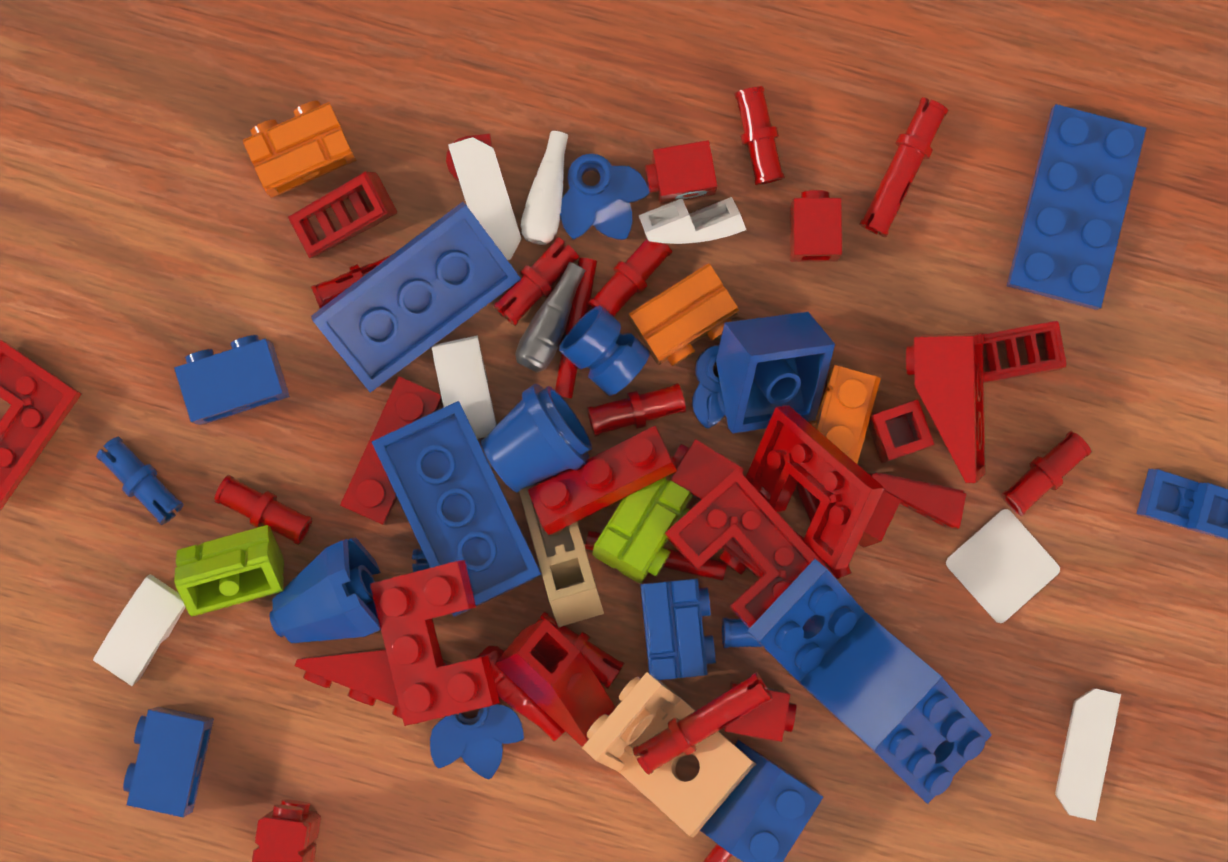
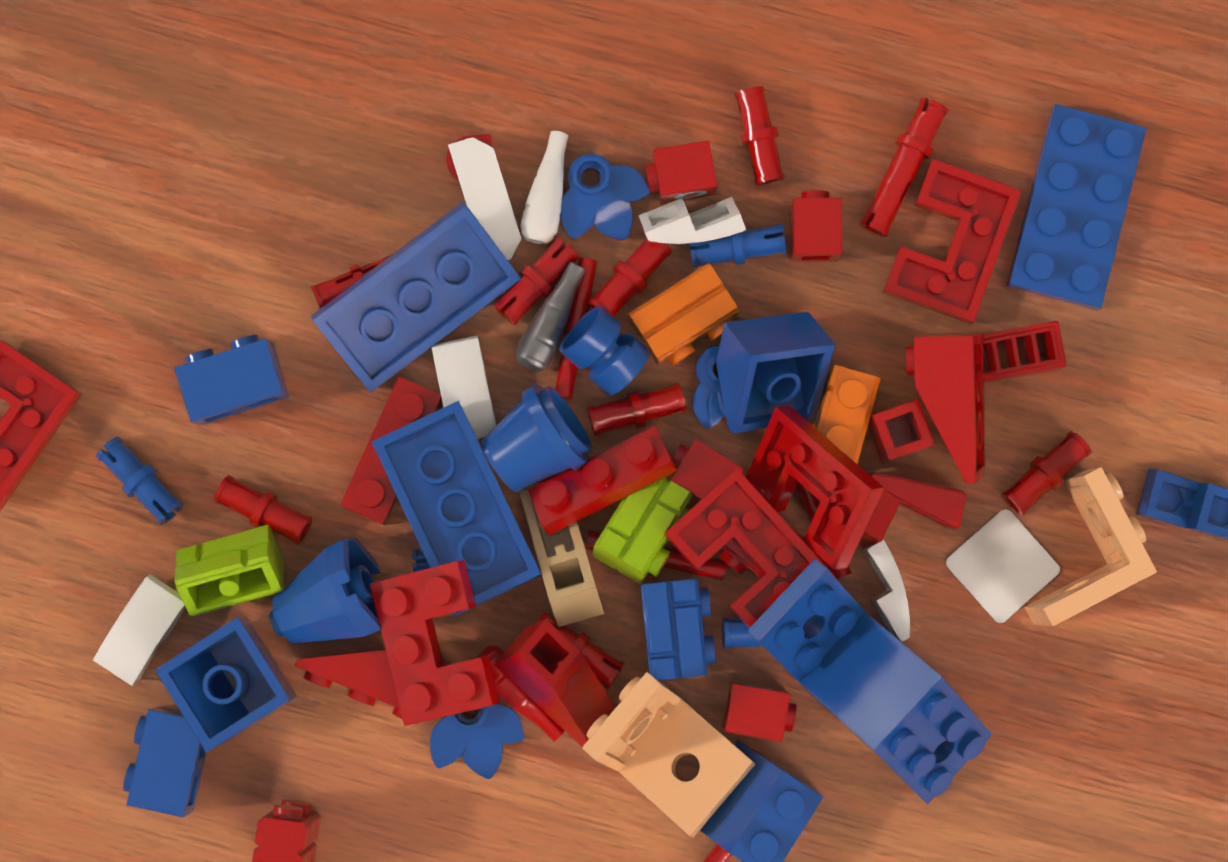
orange brick [243,100,357,198] -> none
red slope [288,171,397,258] -> none
red pin [633,672,773,775] -> none
white piece [1055,688,1121,821] -> none
none -> blue slope [155,617,297,753]
none -> blue pin [689,223,787,268]
none -> white slope [862,539,910,642]
none -> red plate [882,158,1021,325]
none -> light nougat bracket [1024,467,1157,626]

